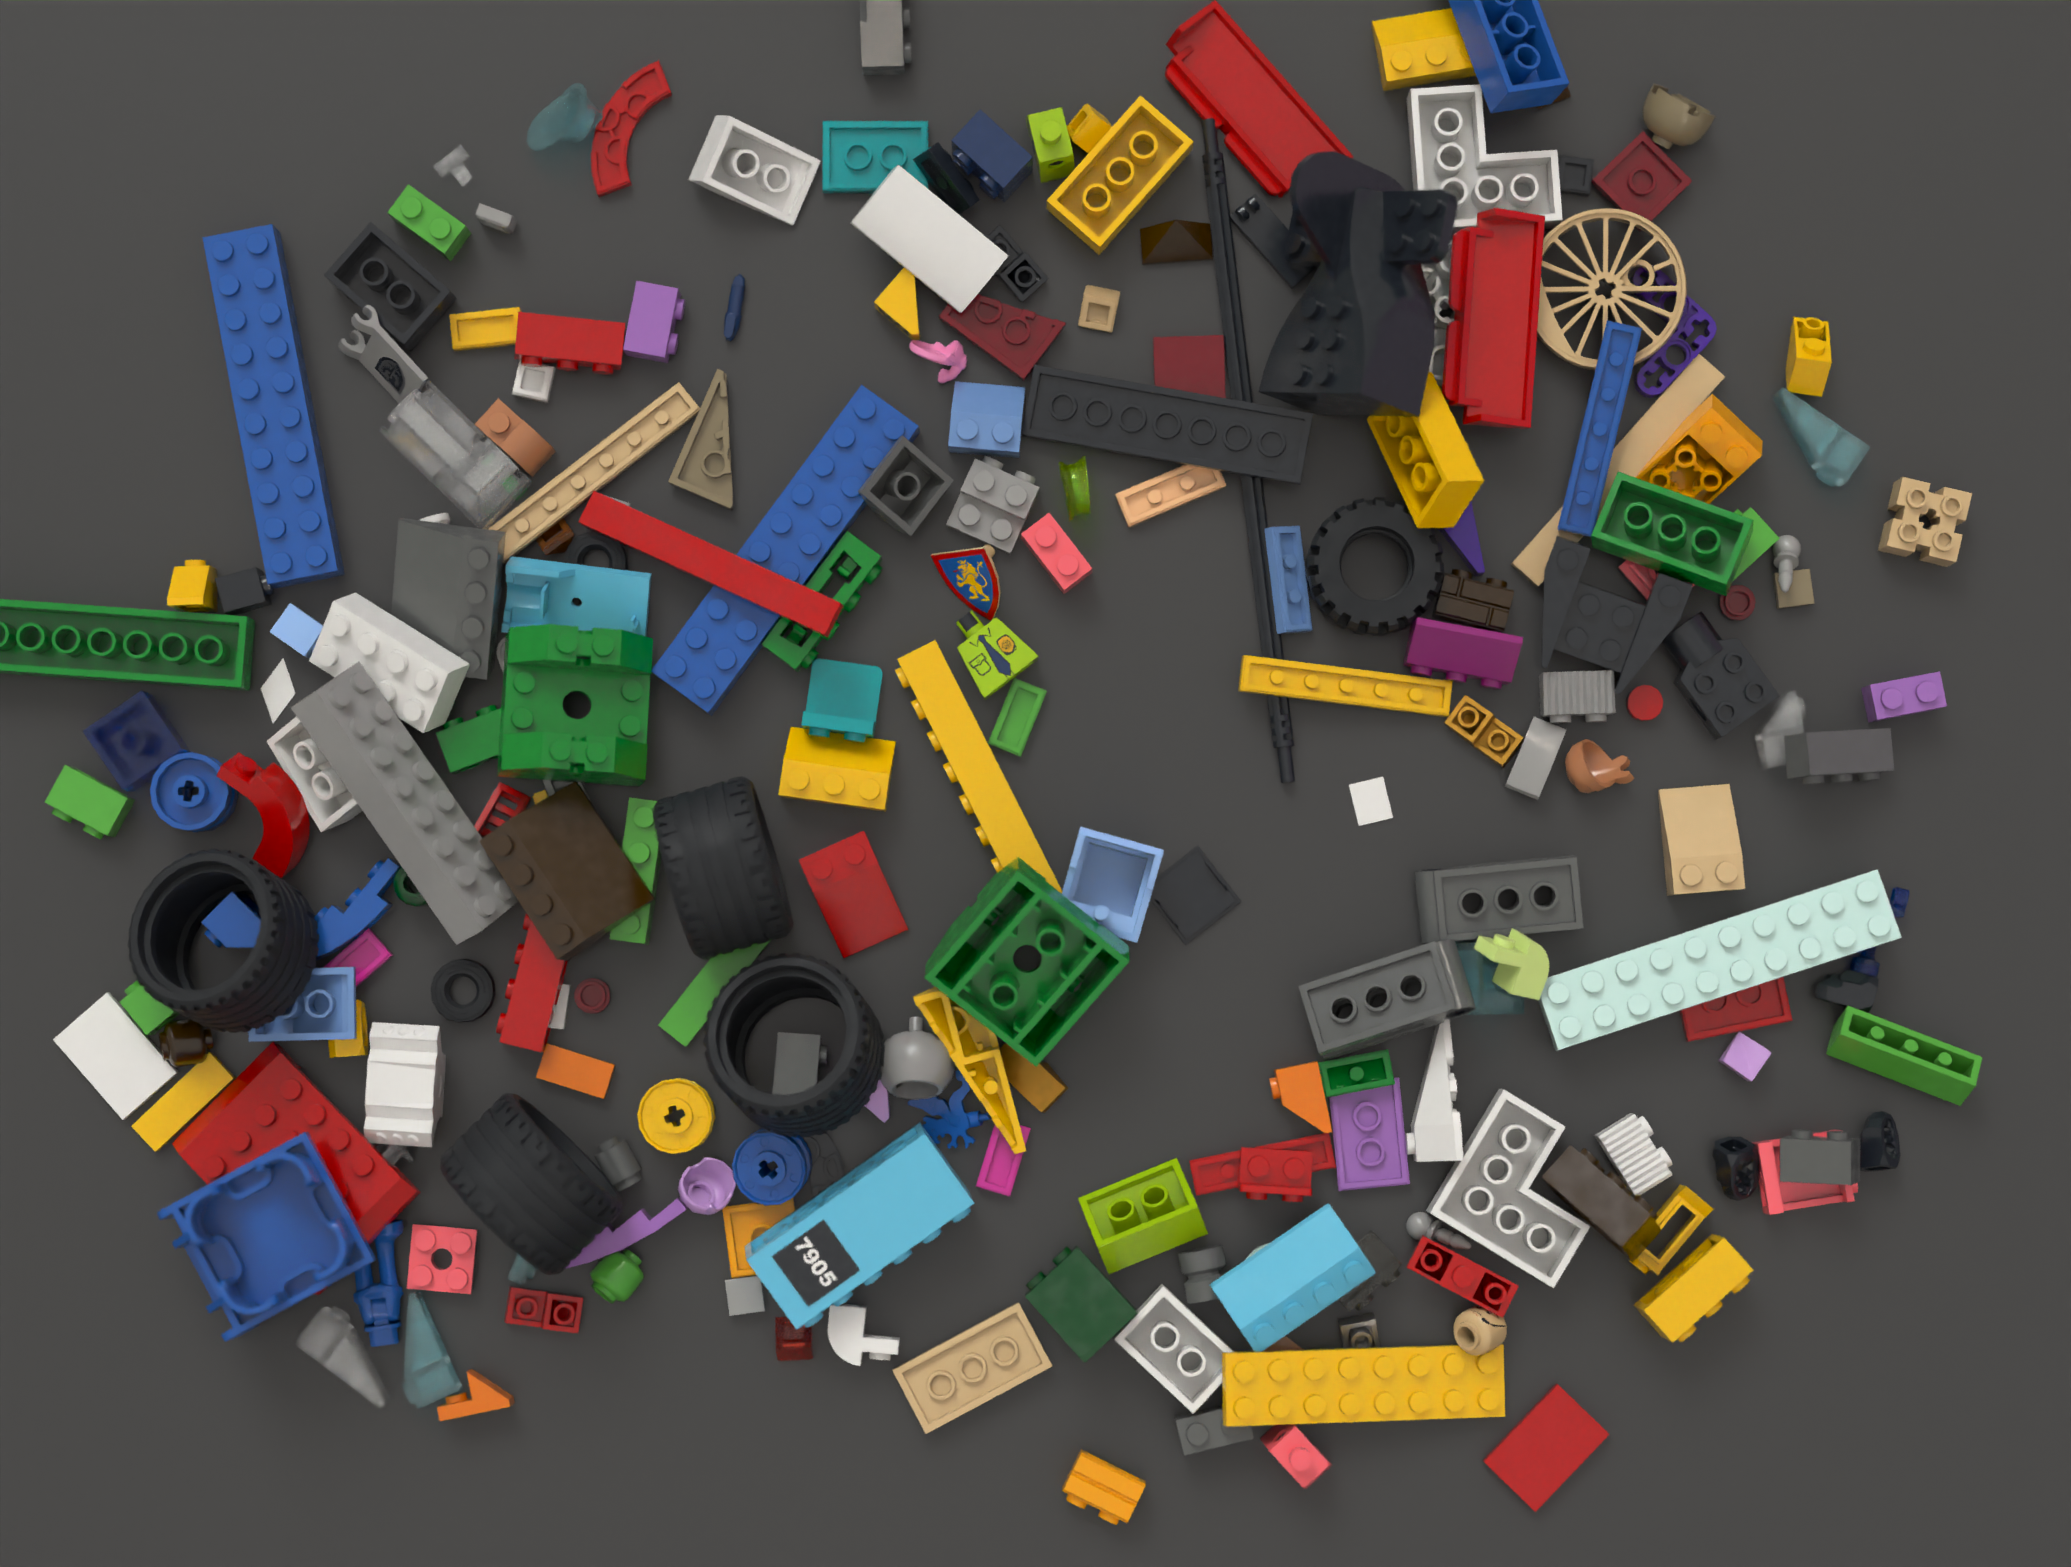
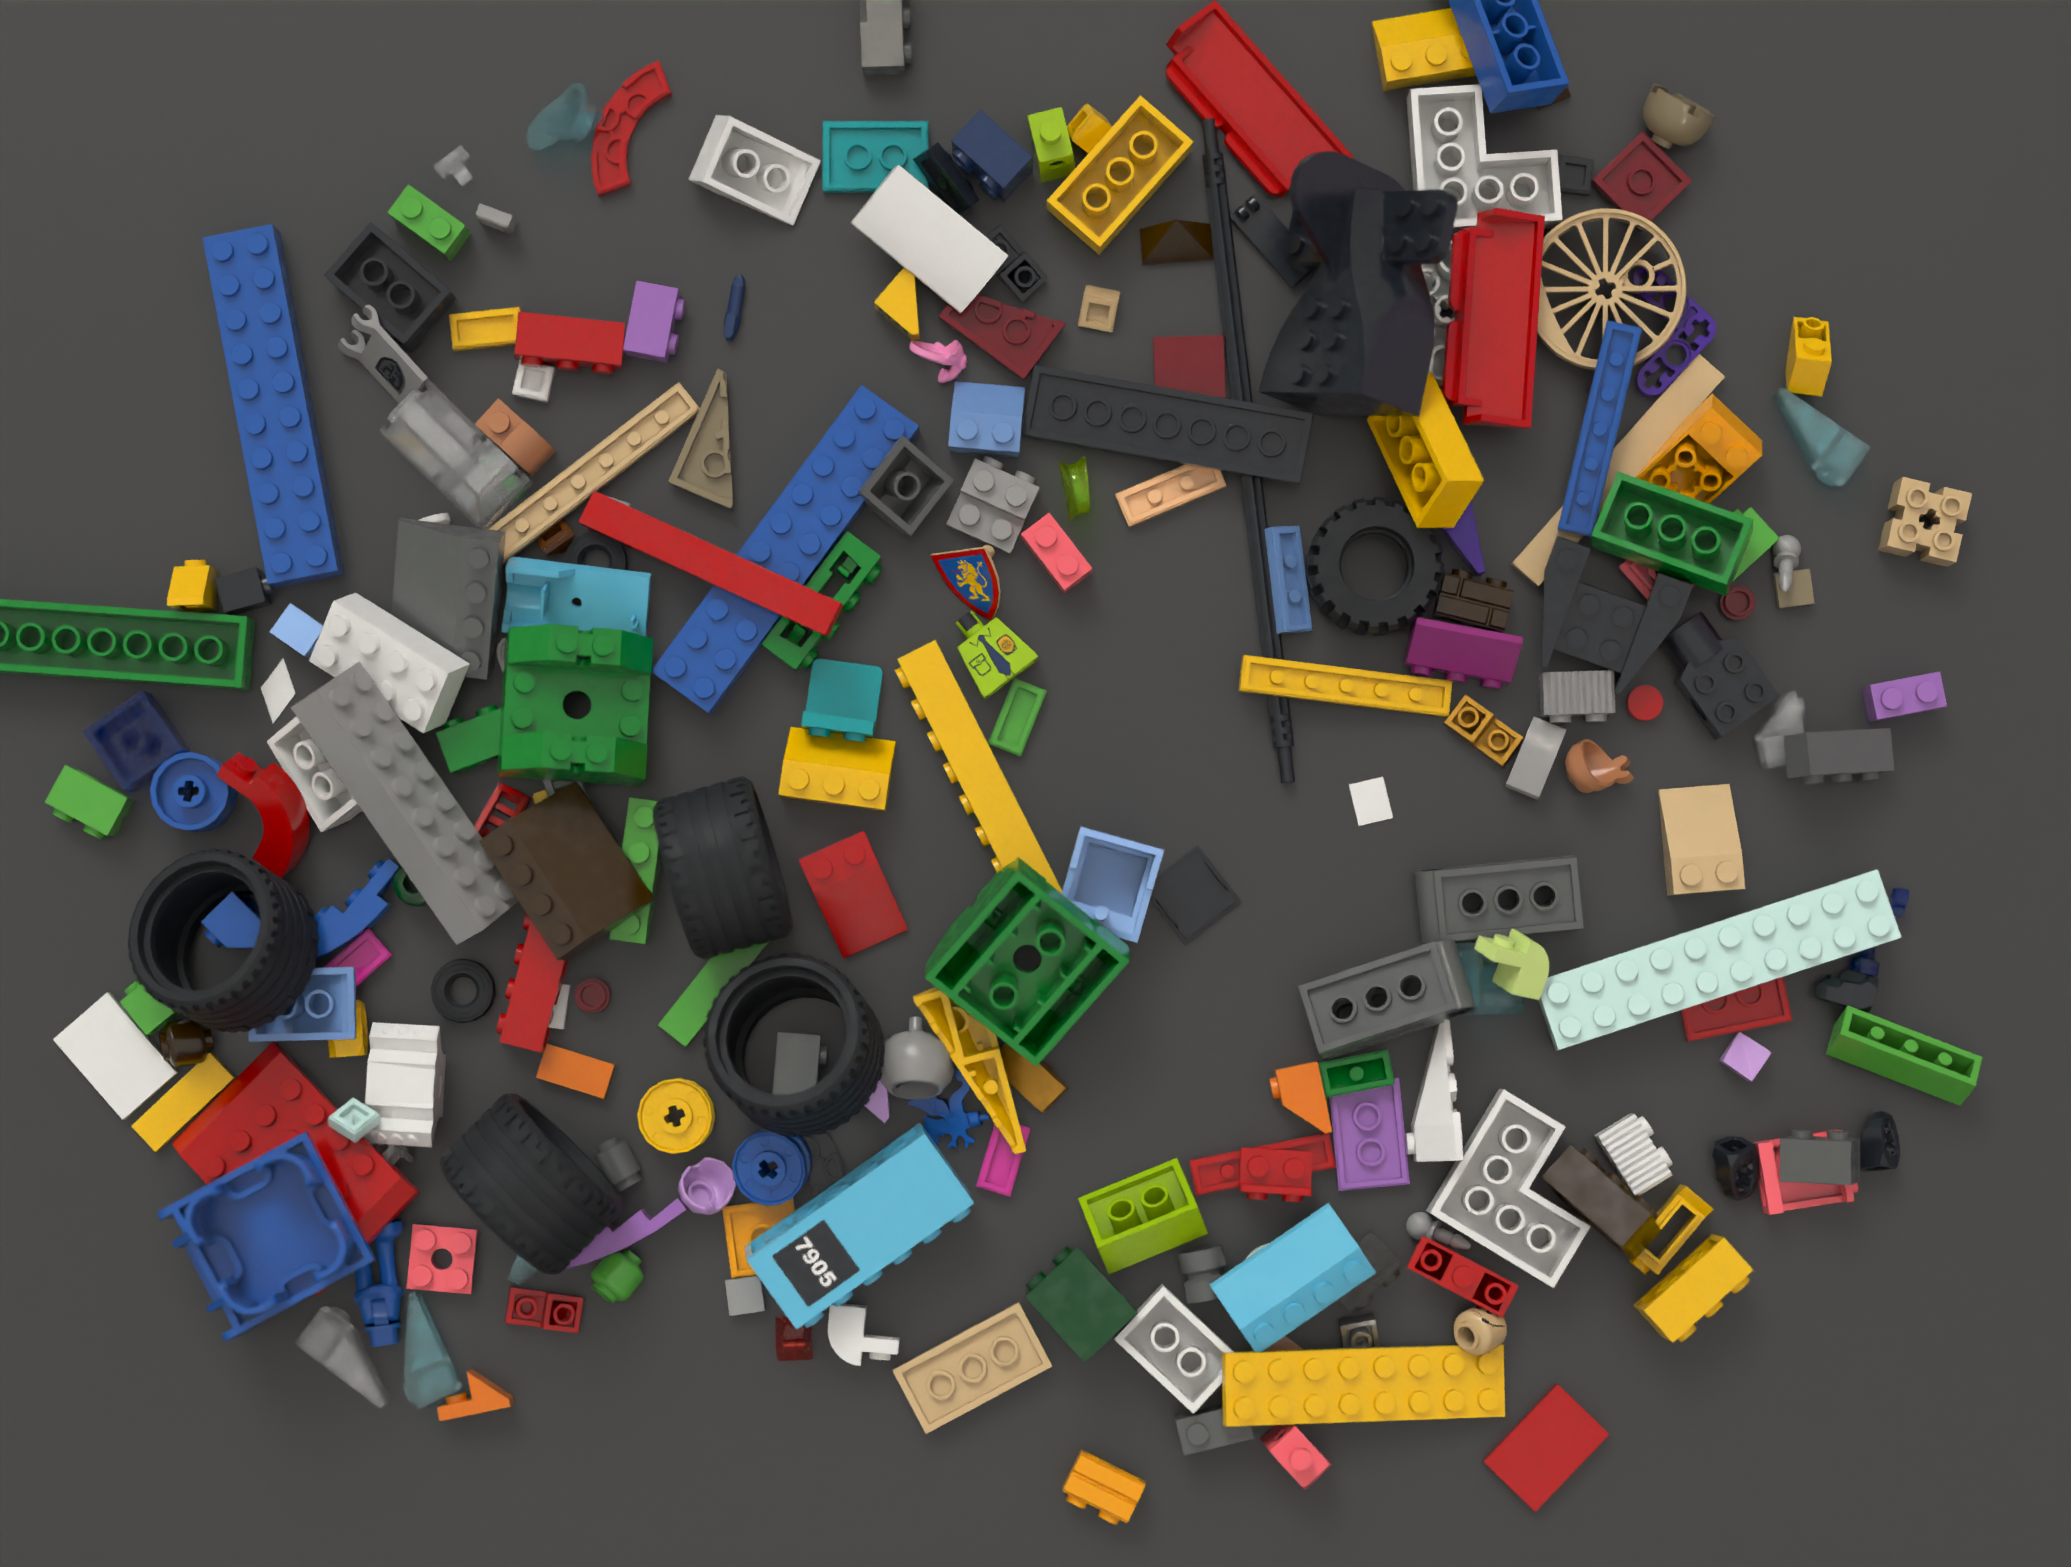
none -> light aqua tile [328,1098,380,1143]

